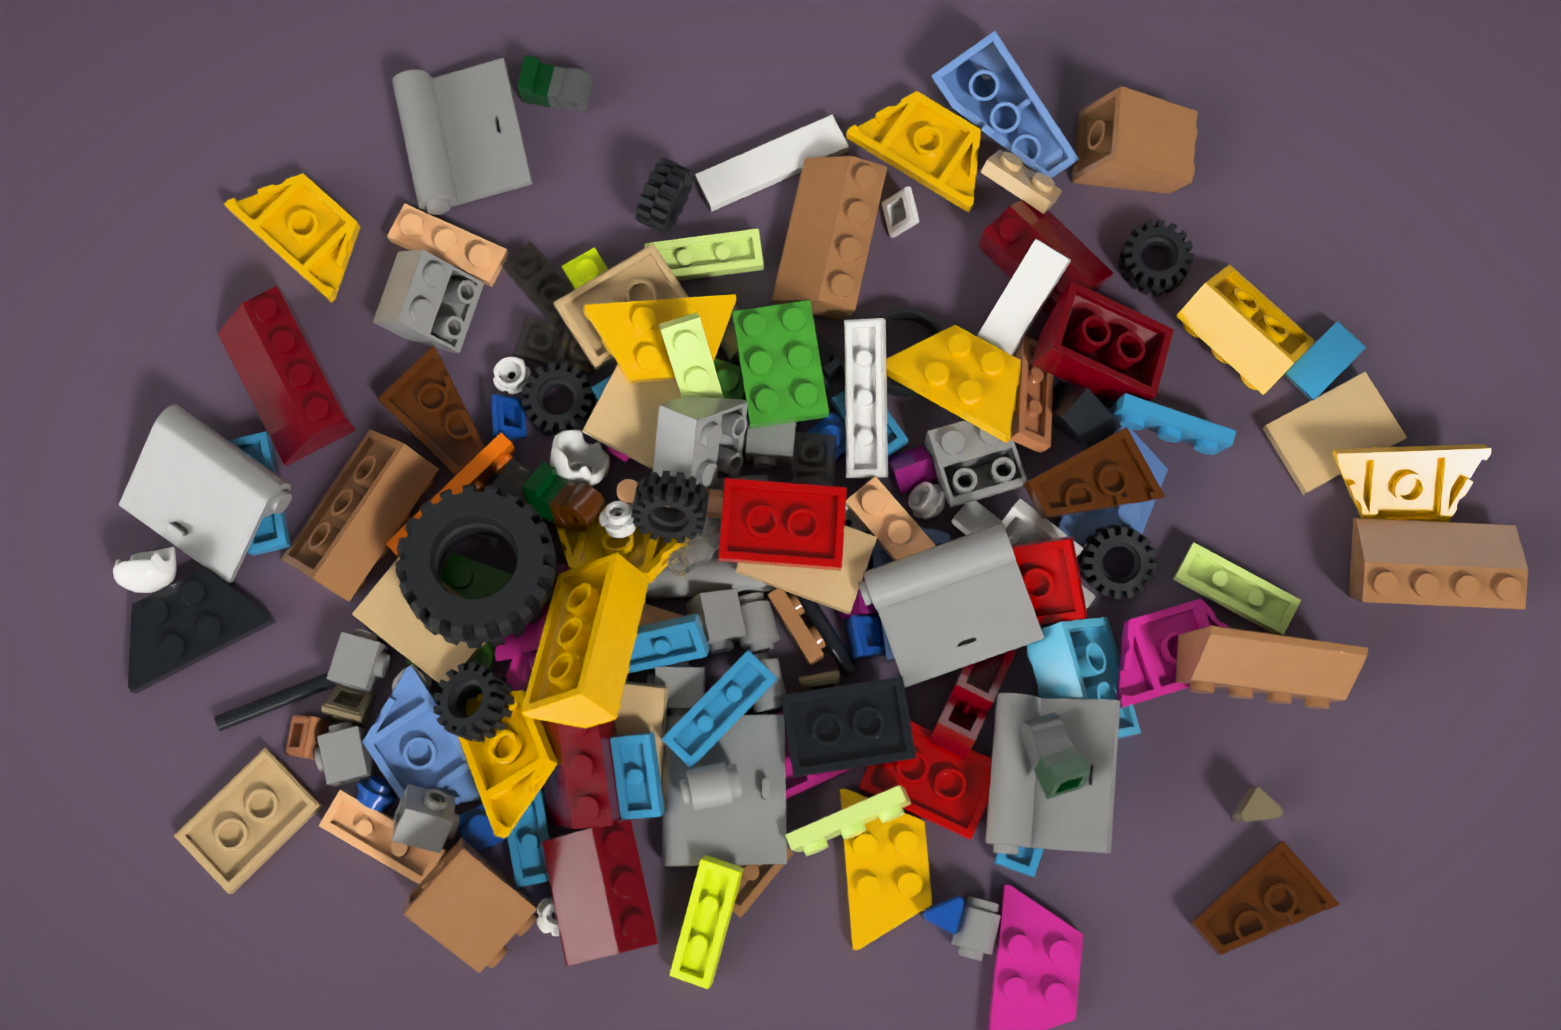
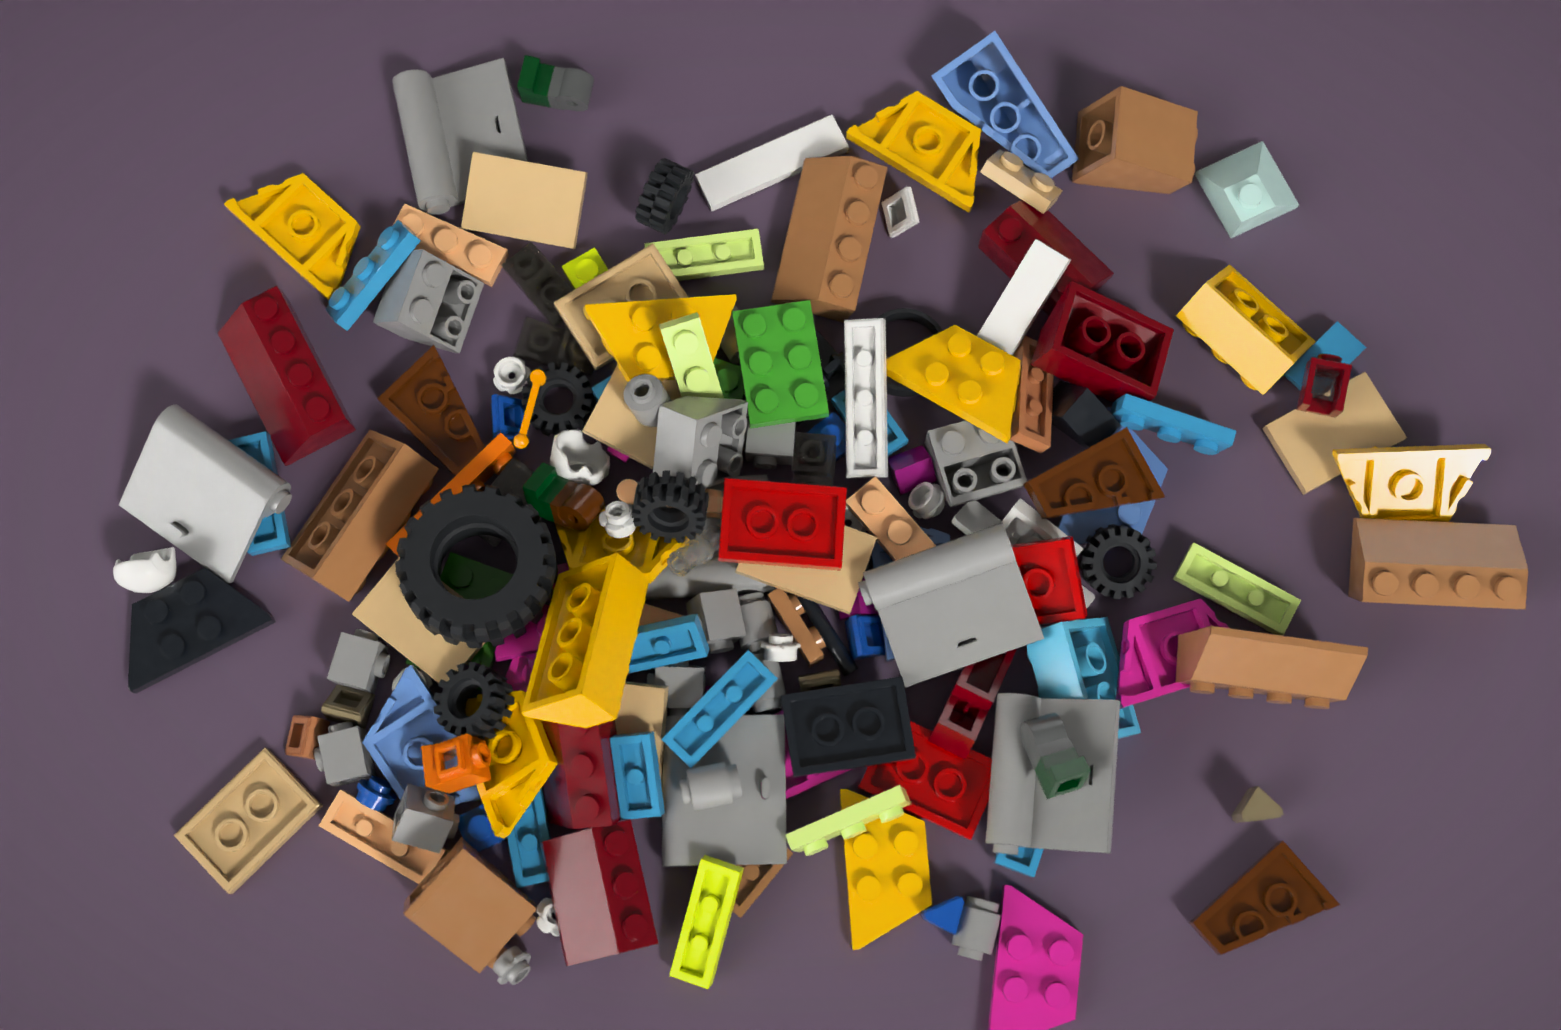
black bar [214,672,336,731] -> none
black tyre [1119,220,1194,296] -> none
none -> dark azure plate [326,220,421,331]
none -> orange window [421,734,491,794]
none -> tan tile [461,152,588,249]
none -> light grey plate [492,946,531,985]
none -> light orange hinge [513,369,546,449]
none -> light grey brick [624,374,672,427]
none -> white plate [761,633,801,662]
none -> light aqua slope [1195,141,1299,239]
none -> dark red window [1296,354,1352,418]

